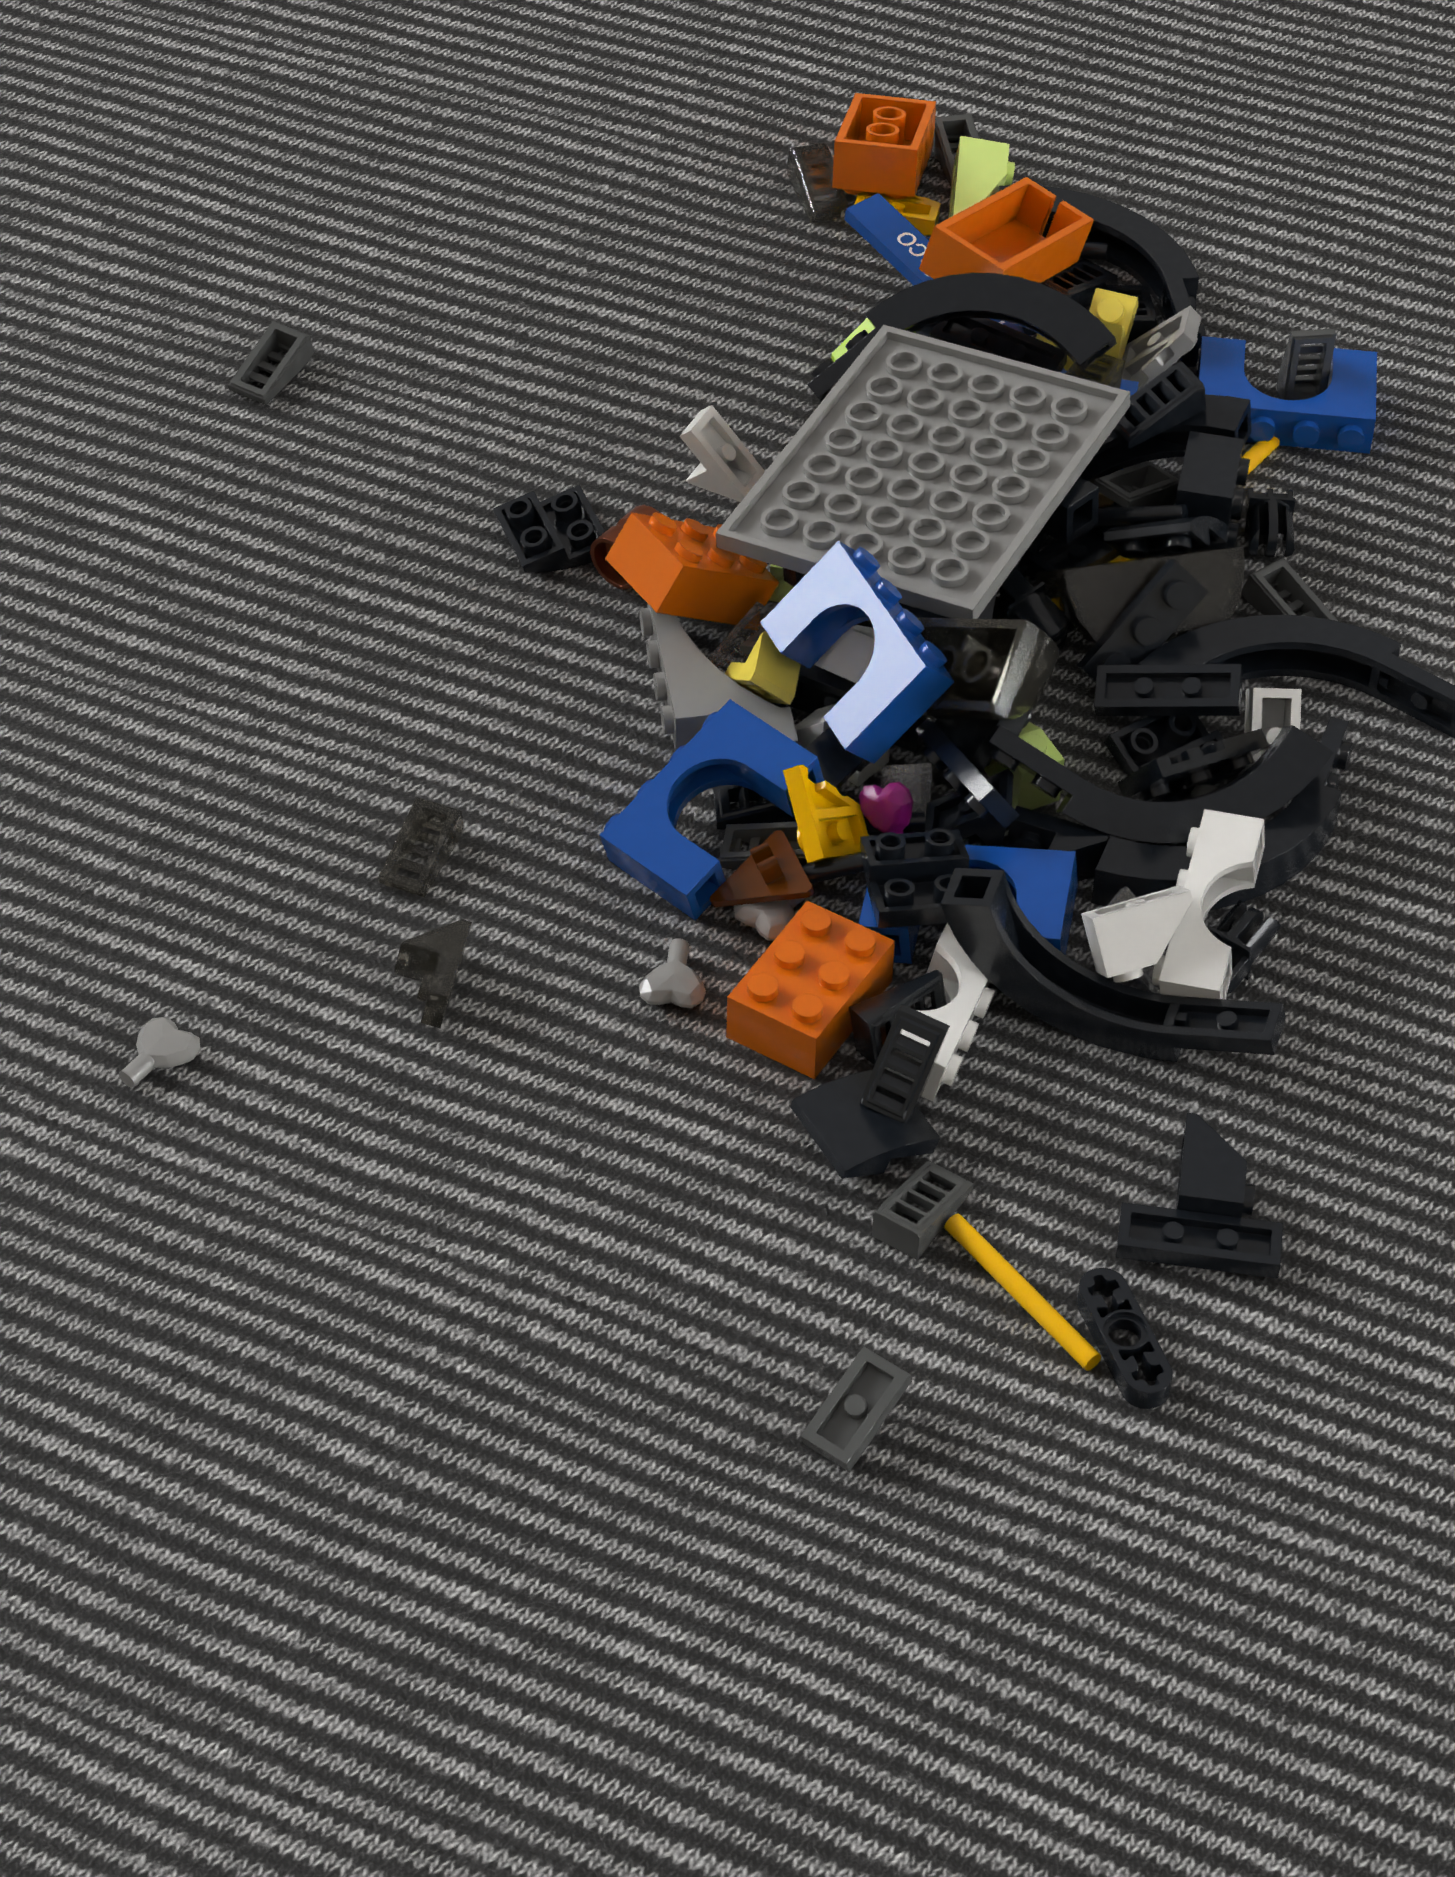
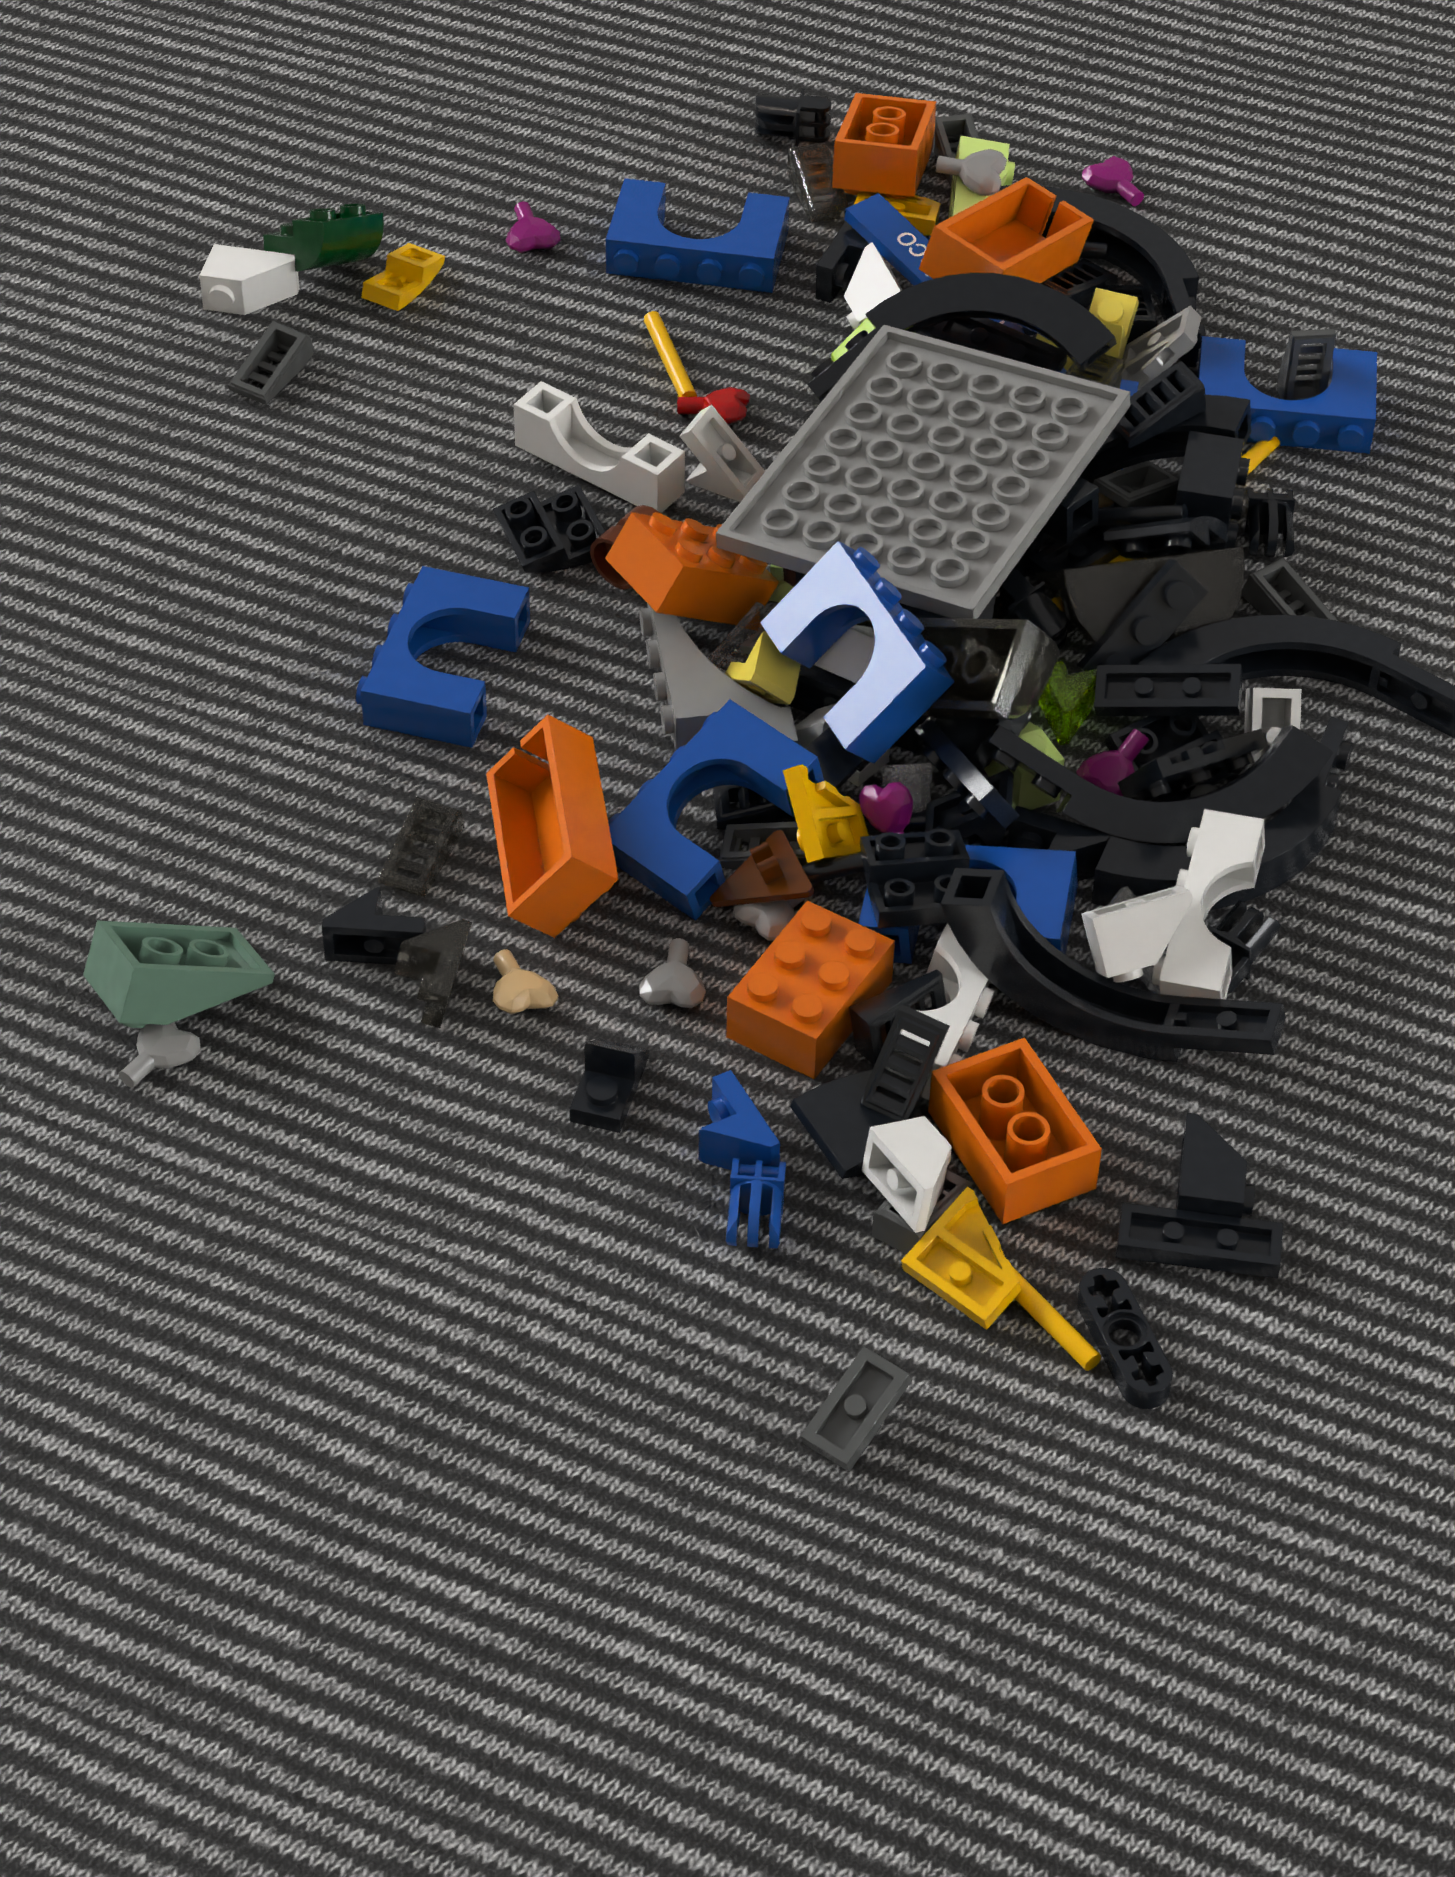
none -> sand green slope [83,920,275,1028]
none -> white slope [199,244,300,315]
none -> dark green brick [263,204,384,272]
none -> black slope [322,887,428,967]
none -> blue arch [356,566,530,748]
none -> yellow slope [361,243,445,311]
none -> orange piece [486,714,619,938]
none -> tan rock [493,949,558,1015]
none -> magenta rock [506,201,561,253]
none -> white arch [514,381,685,513]
none -> black slope [569,1039,649,1133]
none -> blue arch [606,178,790,293]
none -> yellow bar [644,311,697,397]
none -> red rock [677,387,750,424]
none -> blue slope [698,1070,780,1170]
none -> blue arm [726,1158,786,1249]
none -> black arm [755,89,832,147]
none -> black slope [815,221,869,303]
none -> white slope [844,242,903,330]
none -> white slope [862,1116,952,1233]
none -> yellow wing [901,1186,1021,1330]
none -> orange brick [928,1037,1102,1224]
none -> light grey rock [936,149,1007,196]
none -> clear neon green slope [1027,644,1097,745]
none -> magenta rock [1076,728,1149,796]
none -> magenta rock [1081,156,1144,206]

